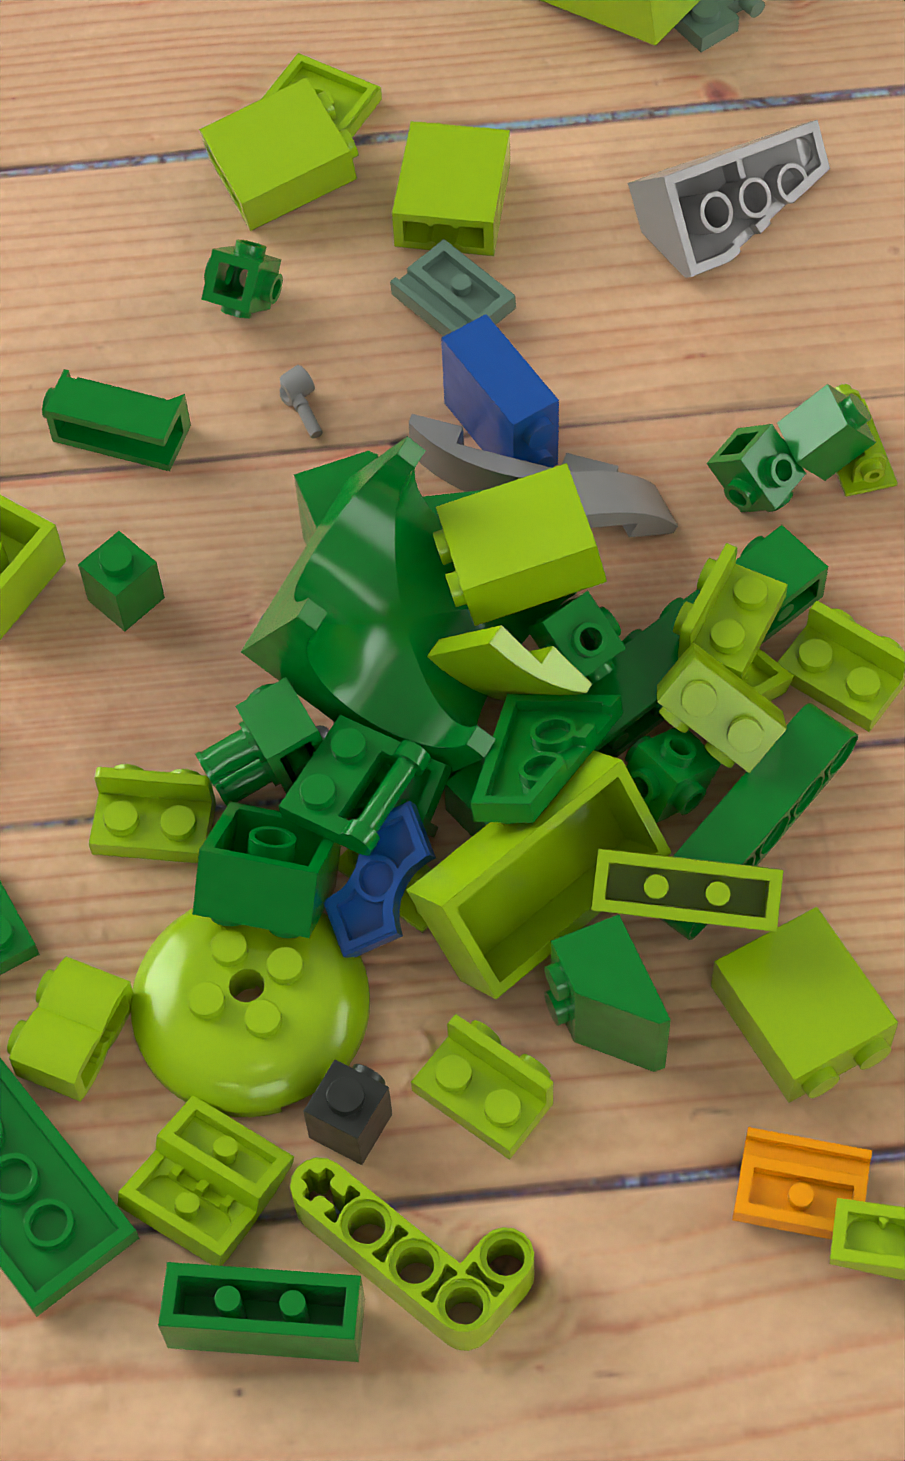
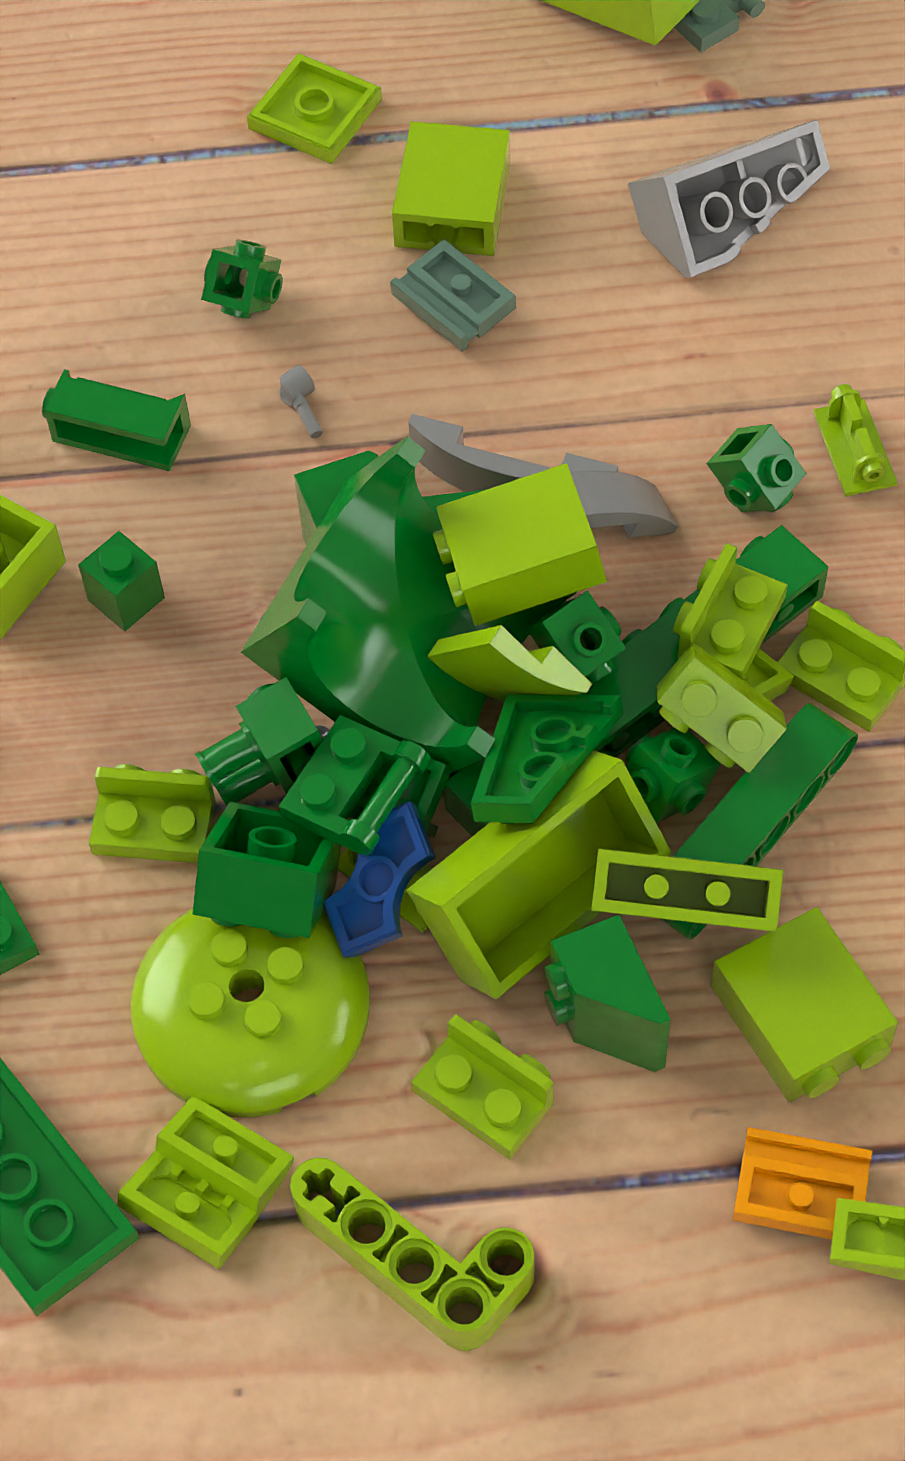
lime brick [7,956,134,1102] -> none
green brick [158,1262,365,1362] -> none
lime brick [199,77,359,231] -> none
pearl dark grey brick [303,1060,392,1165] -> none
blue brick [441,314,559,468] -> none
green brick [777,384,876,481] -> none

